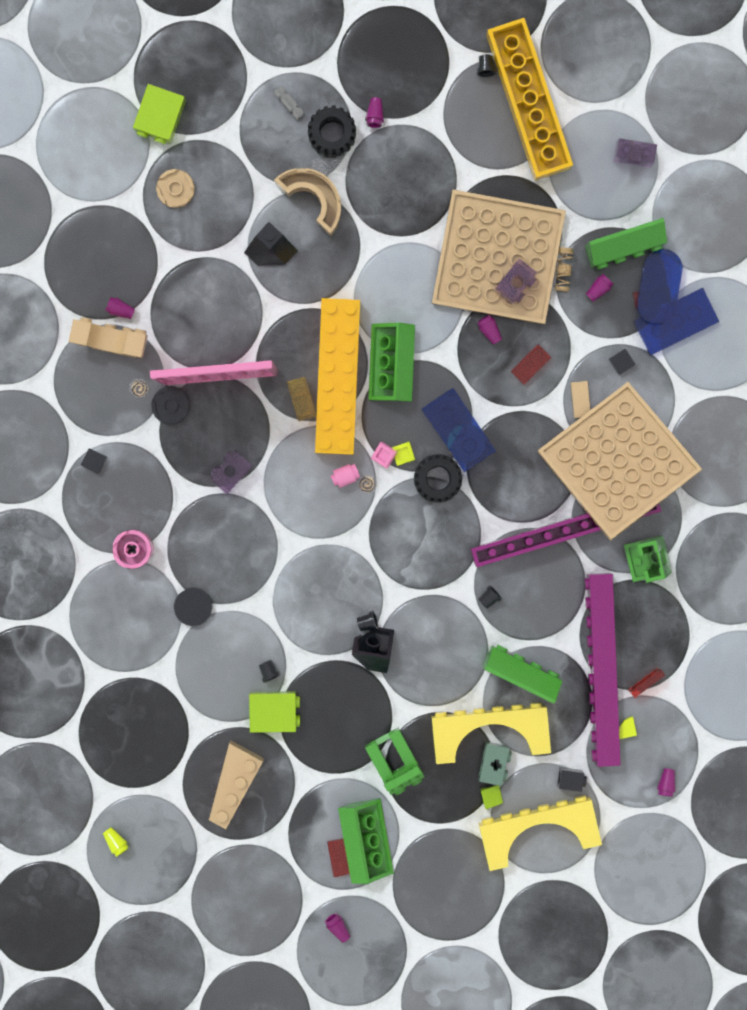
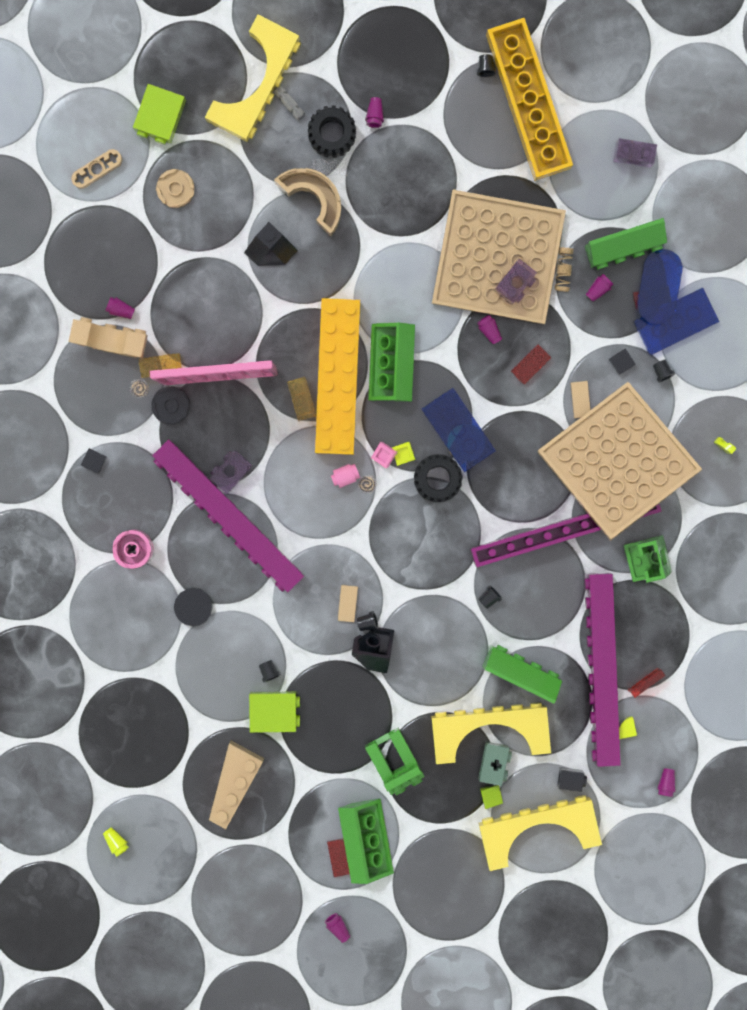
none -> tan beam [71,149,122,189]
none -> clear yellow slope [139,353,182,378]
none -> magenta brick [152,439,305,592]
none -> light yellow arch [205,14,301,142]
none -> tan piece [338,585,358,622]
none -> black piece [653,359,676,383]
none -> neon yellow tile [714,437,736,454]

